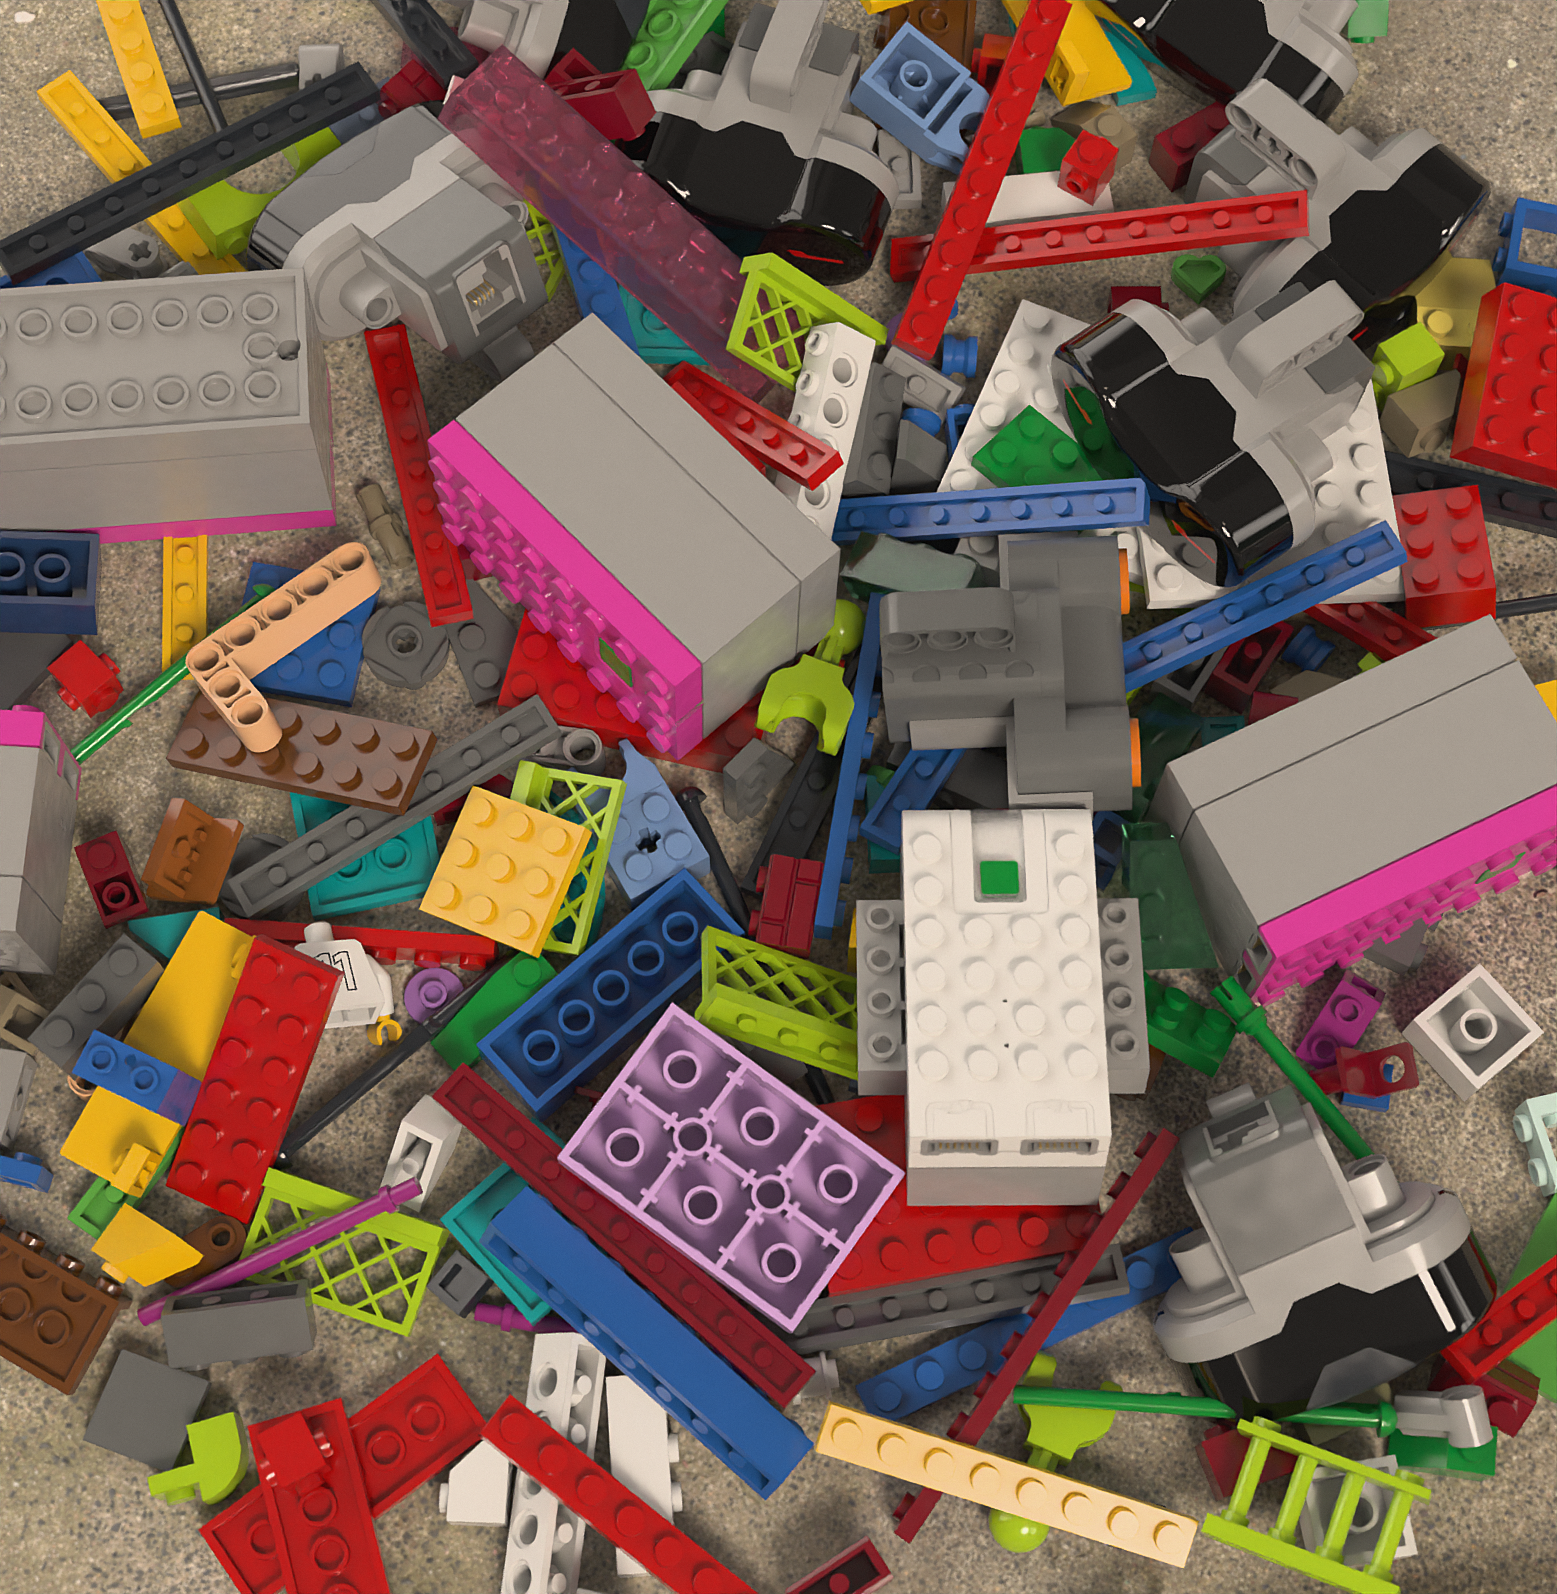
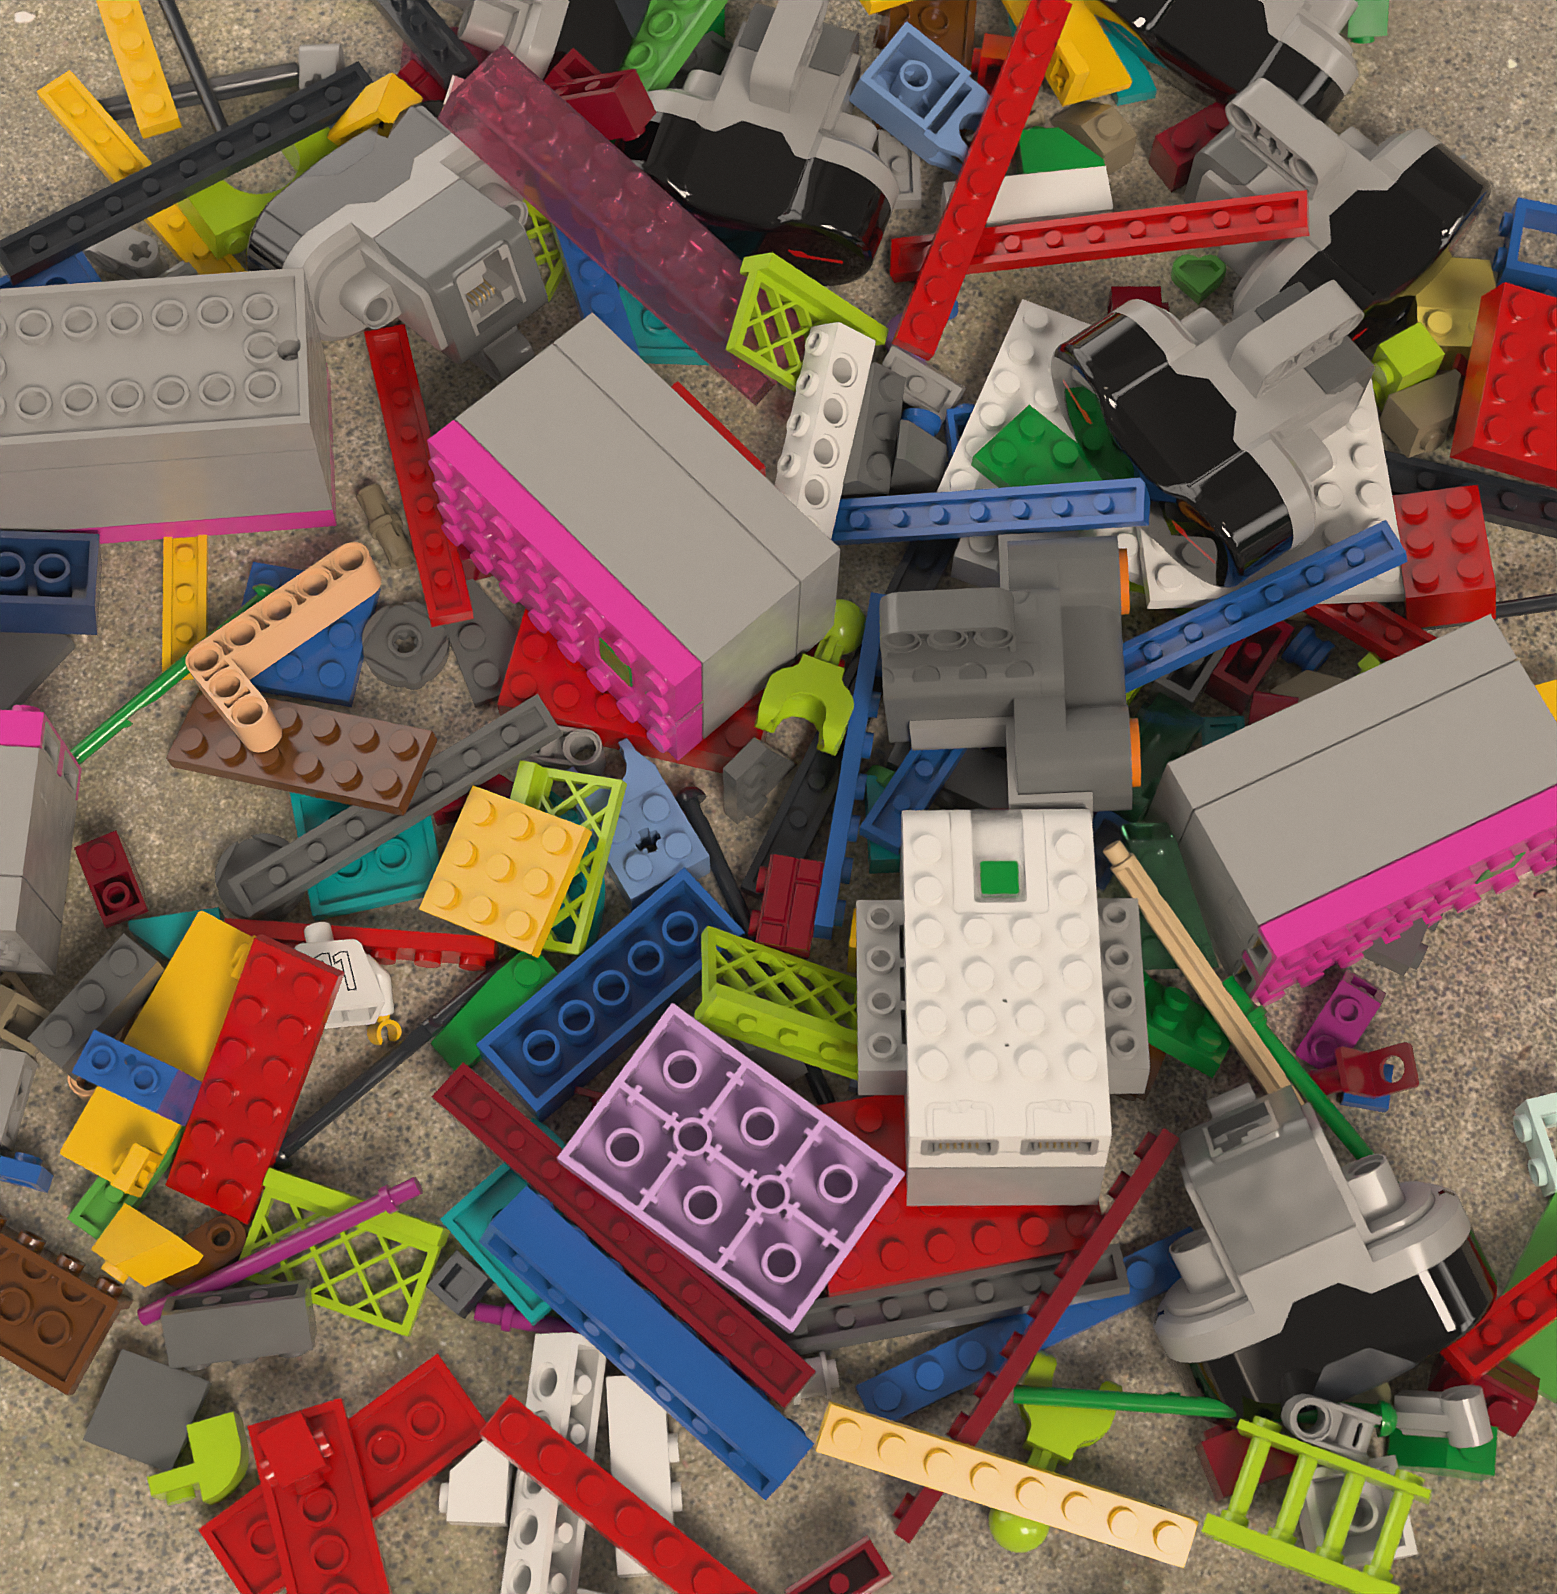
red brick [47,639,124,718] -> none
dark orange bracket [141,798,244,905] -> none
white slope [380,1094,462,1212] -> none
medium lavender piece [404,968,464,1025] -> none
red plate [662,360,844,491] -> none
wedge [840,531,989,604] -> none
blue wheel [941,334,978,378] -> none
red brick [1057,130,1119,206] -> none
white brick [1402,964,1544,1102] -> none
none -> yellow slope [327,72,423,153]
none -> tan piece [1103,840,1305,1106]
none -> light grey piece [1281,1392,1382,1465]

